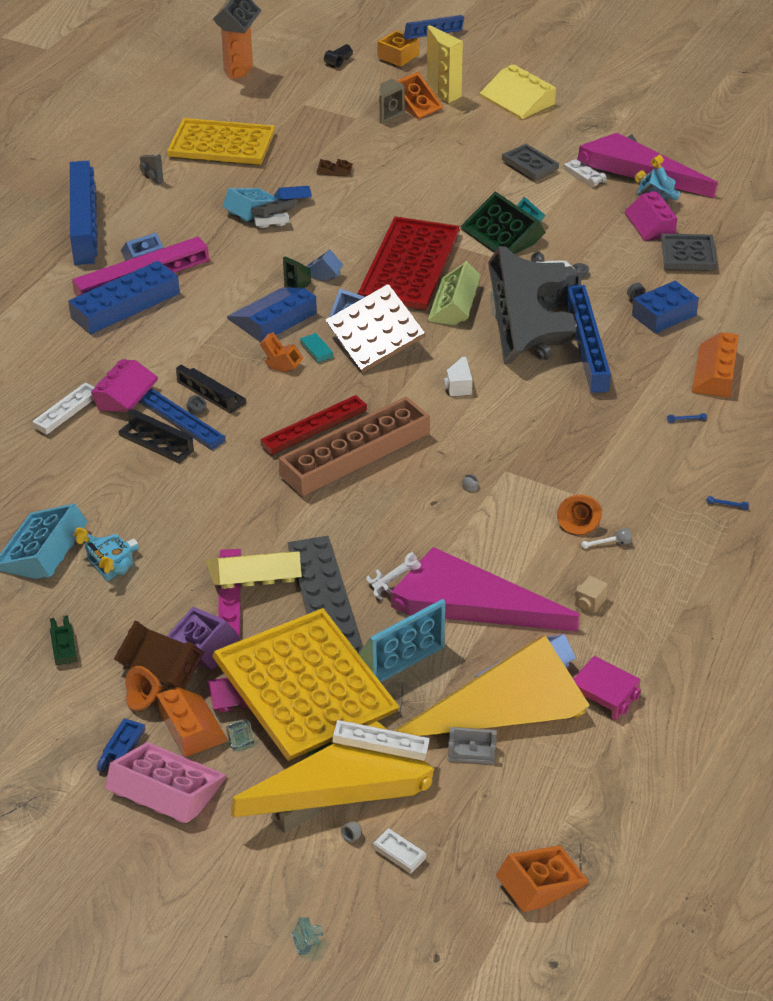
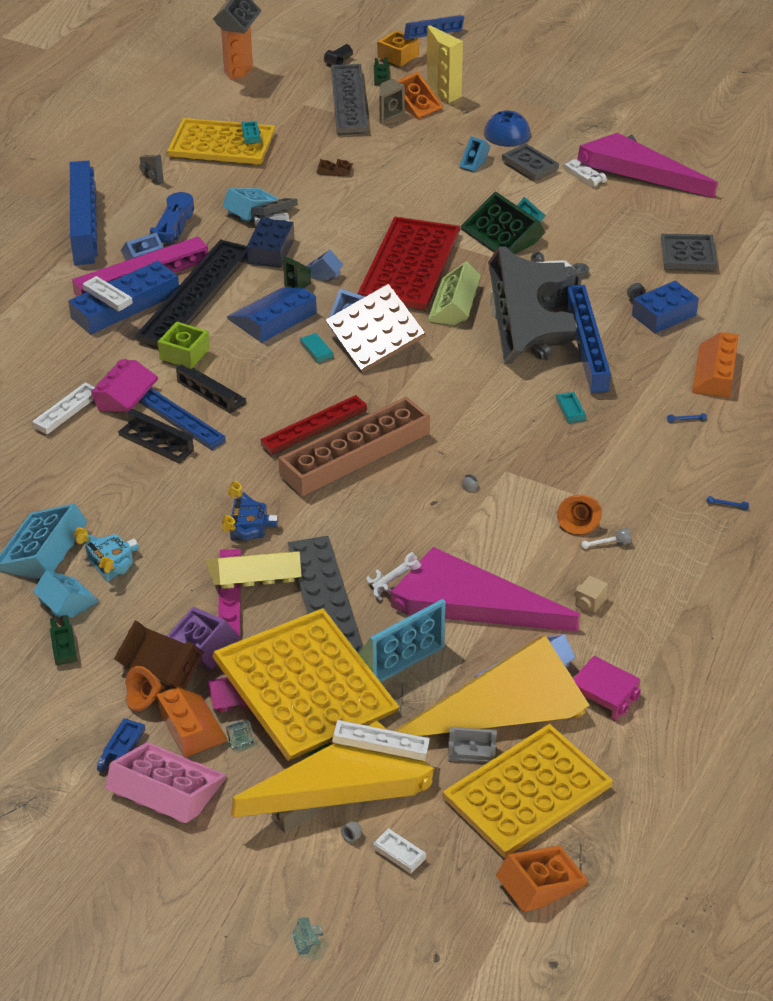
dark grey tile [186,395,207,415] -> none
orange brick [260,332,303,372] -> none
blue slope [274,186,312,199] -> none
white slope [444,357,472,396] -> none
light yellow slope [479,64,556,120] -> none
dark pink slope [625,191,678,241] -> none
medium azure torso [635,155,680,201] -> none
none -> medium azure slope [33,570,99,618]
none -> white plate [83,276,133,311]
none -> black plate [136,239,247,347]
none -> blue piece [150,192,194,244]
none -> lime brick [158,322,210,369]
none -> blue torso [221,481,278,541]
none -> teal plate [241,121,261,144]
none -> dark blue brick [247,218,294,268]
none -> flat silver plate [331,64,368,134]
none -> dark green hinge [374,58,389,86]
none -> yellow plate [442,724,613,858]
none -> dark azure slope [459,136,491,172]
none -> blue piece [484,110,531,147]
none -> teal tile [556,392,586,423]

